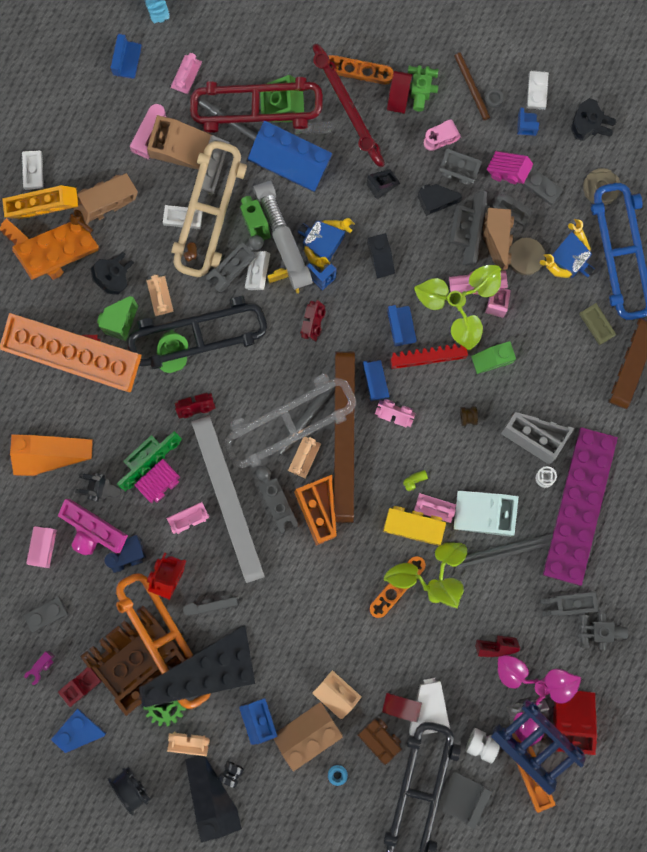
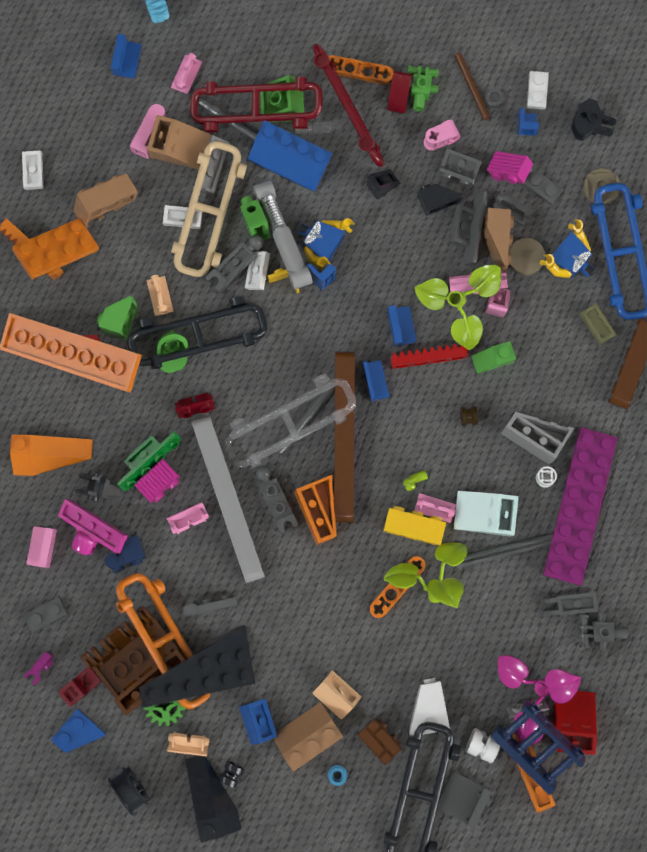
light orange brick [2,185,78,219] -> none
reddish brown hand [70,210,93,234] -> none
black hinge [90,251,134,295] -> none
red hinge [147,552,186,600] -> none
reddish brown arm [183,241,197,262] -> none
light nougat hinge [288,436,321,479] -> none
dark red hinge [300,300,326,342] -> none
black slope [367,233,395,279] -> none
bright pink hinge [375,399,416,427] -> none
dark red slope [382,693,422,722] -> none
dark red slope [475,635,520,657] -> none

